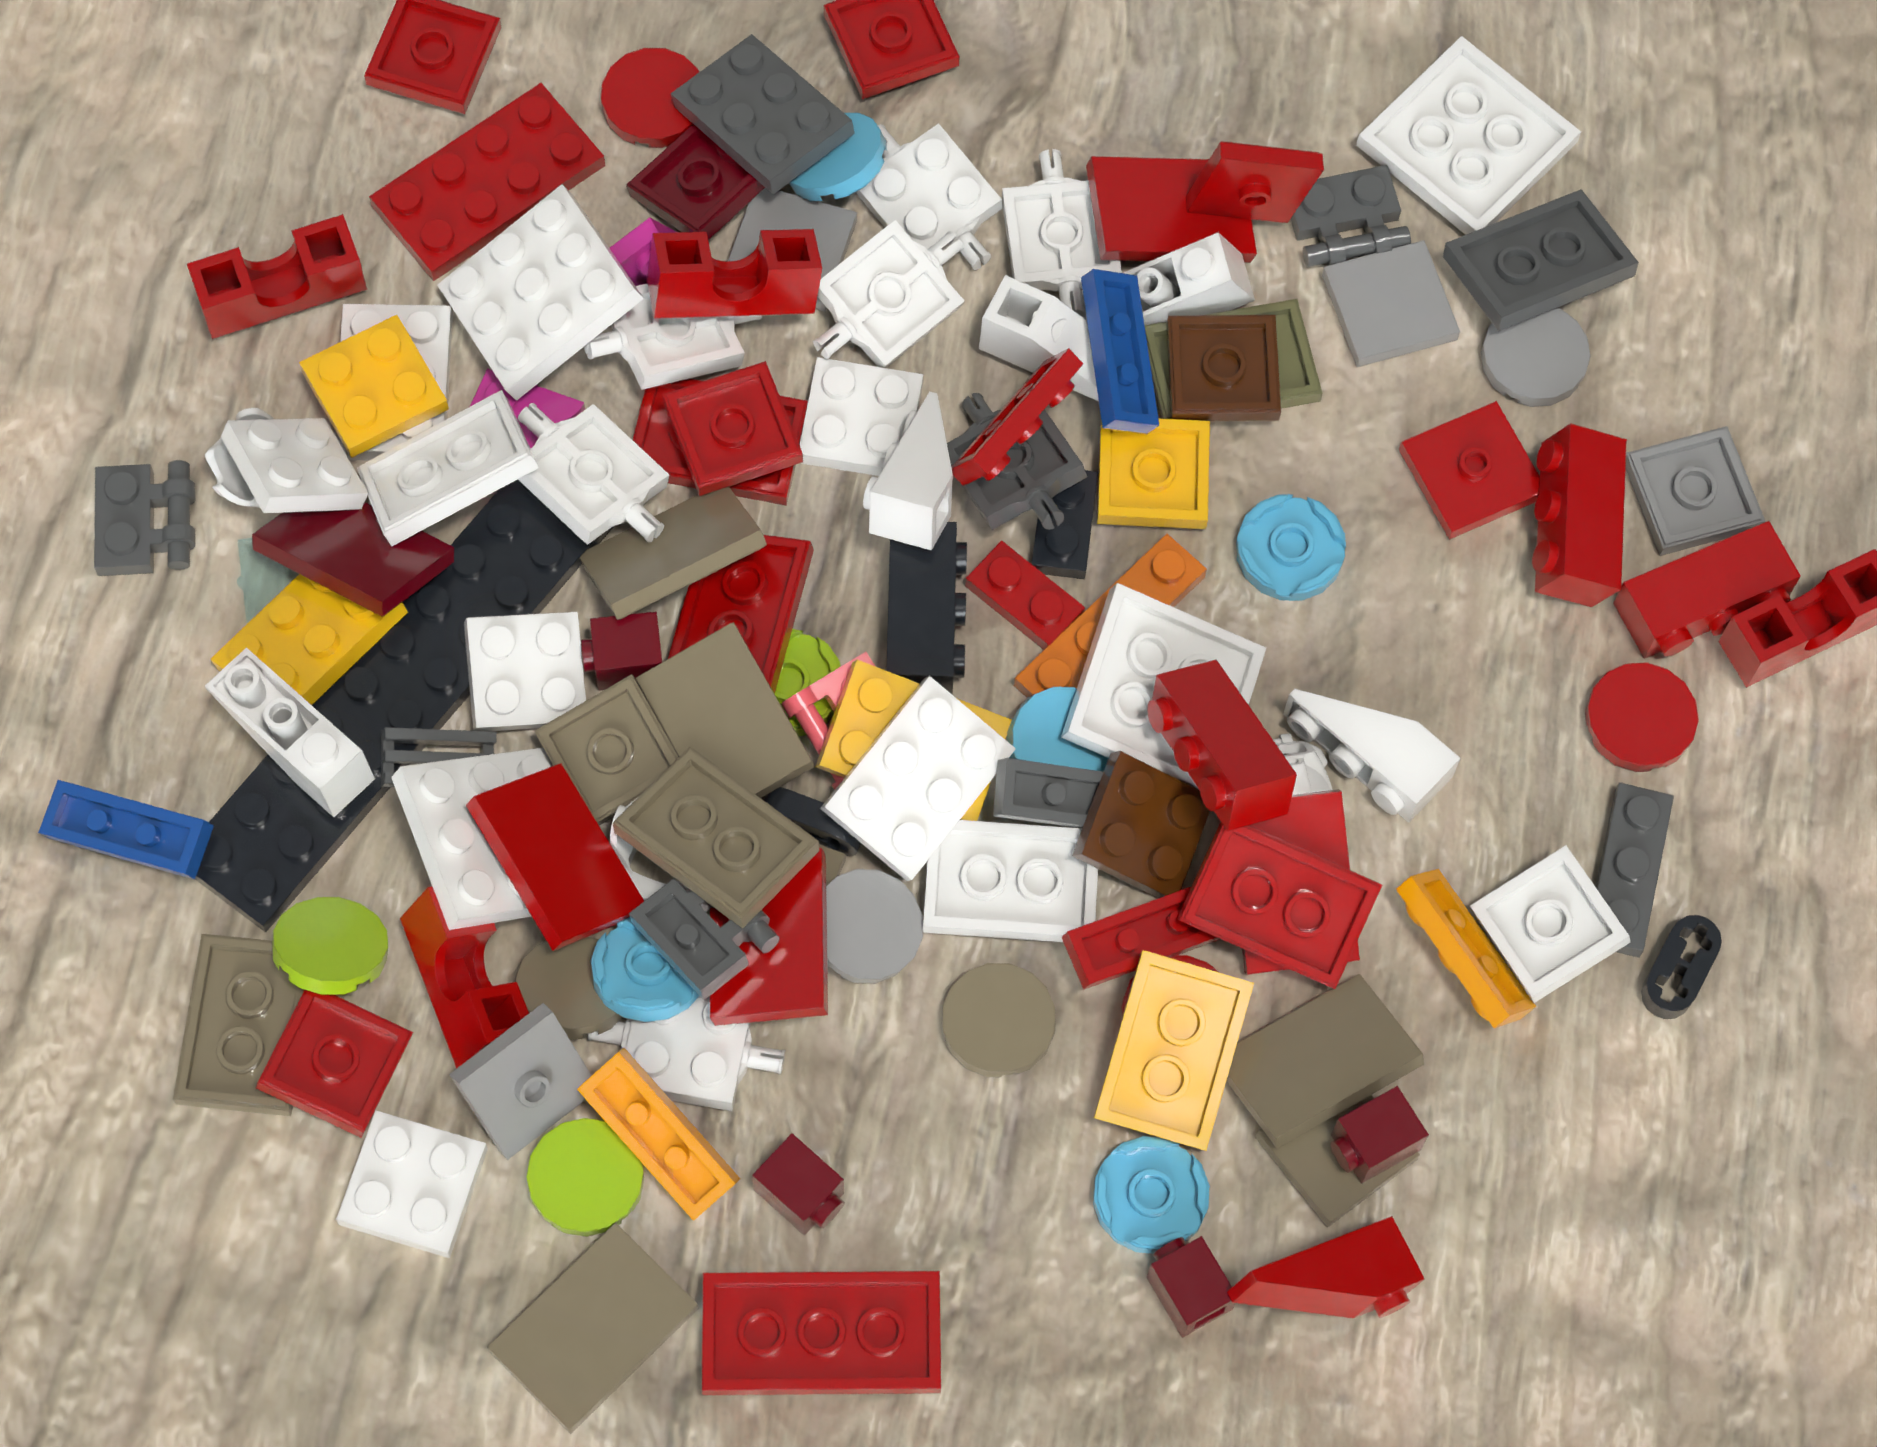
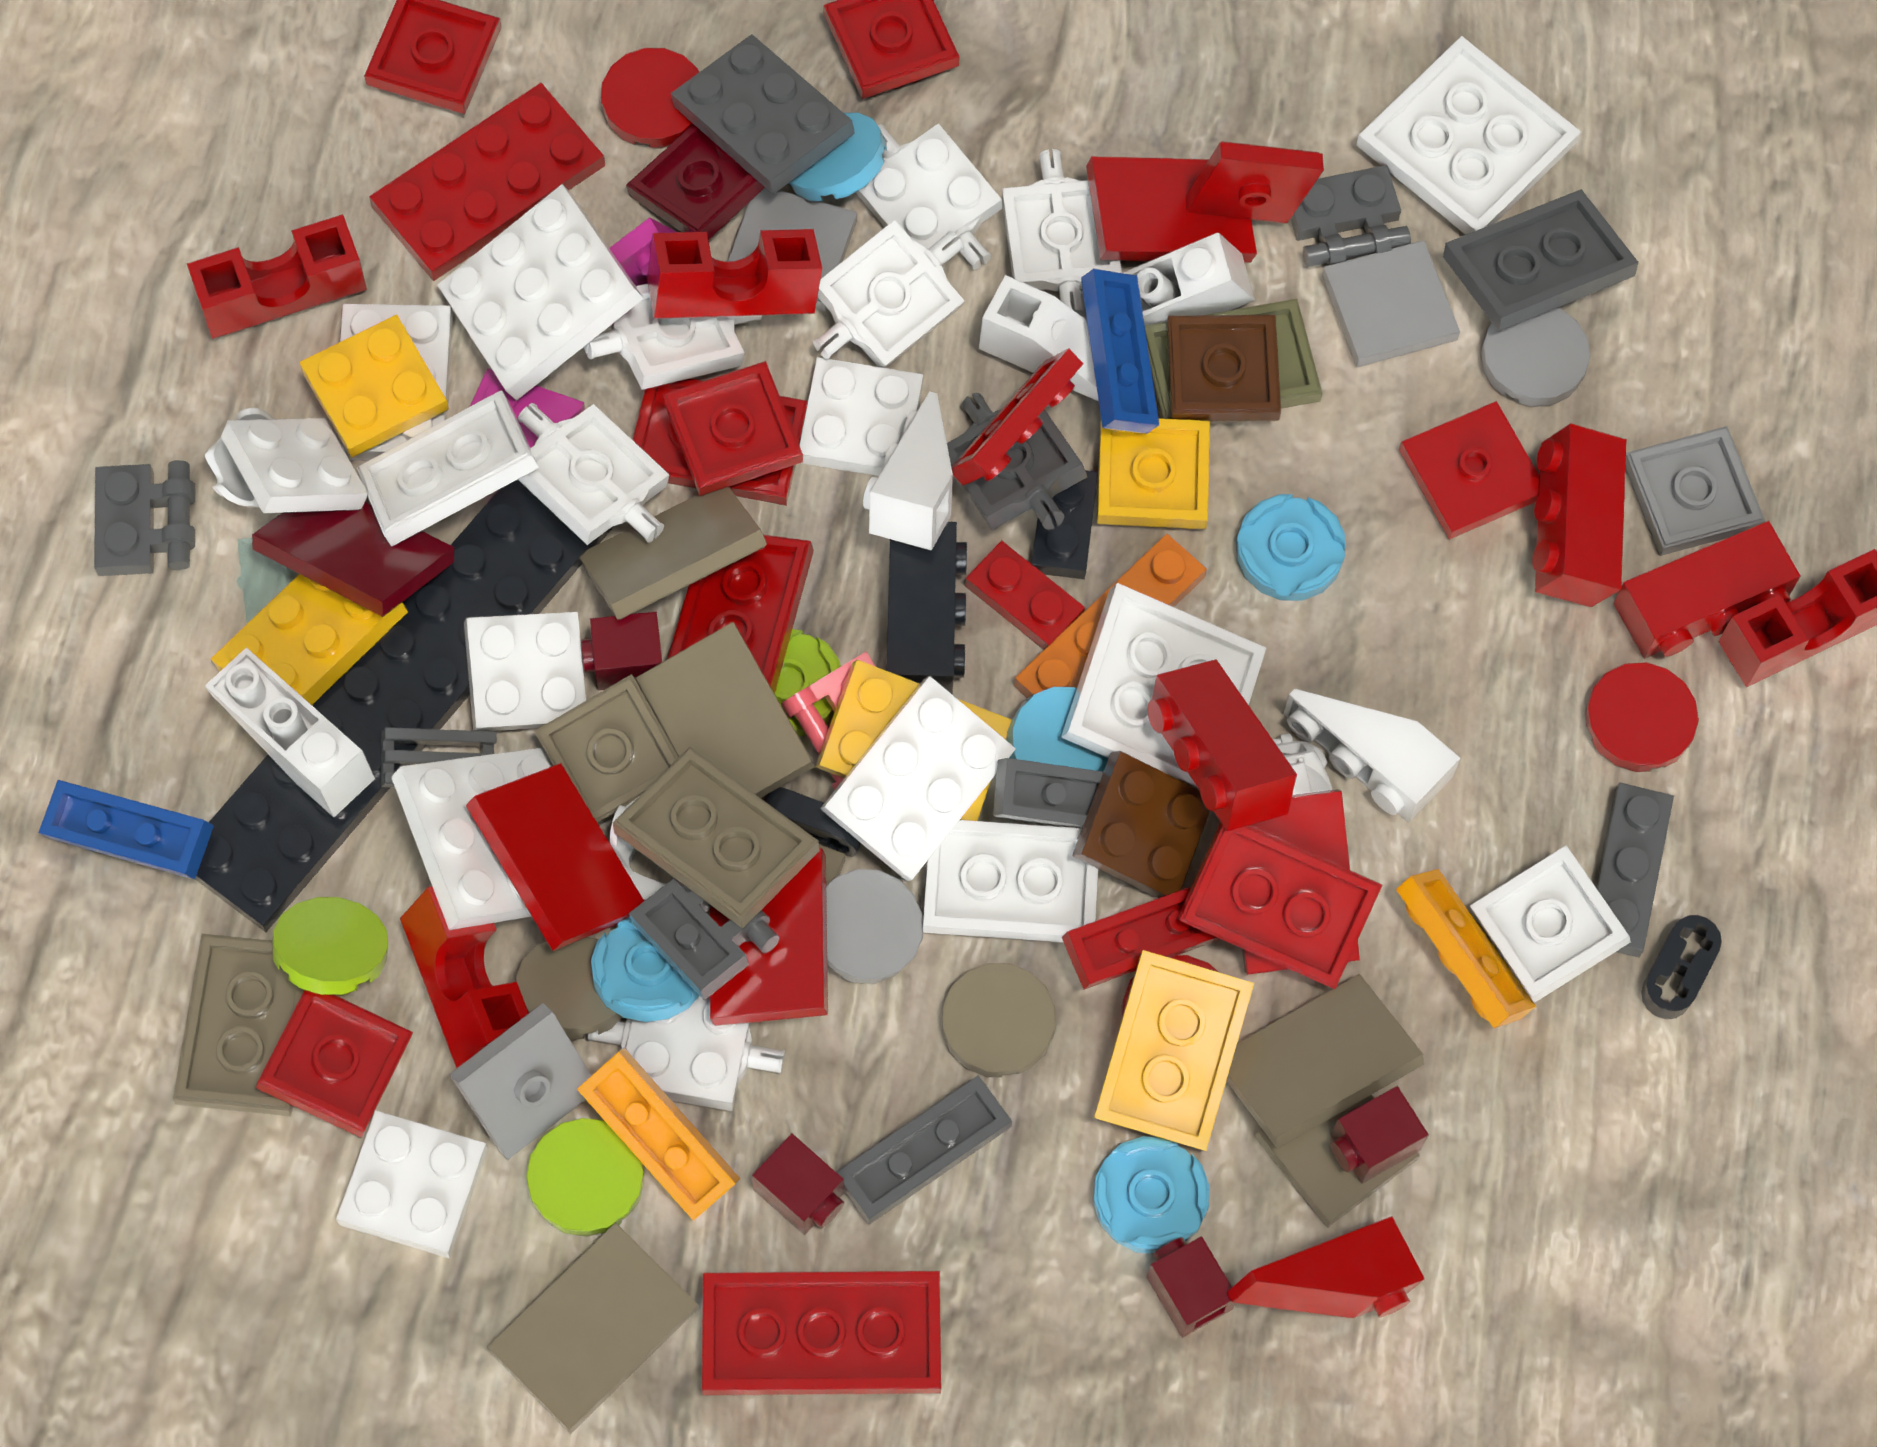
none -> dark grey plate [837,1075,1012,1225]

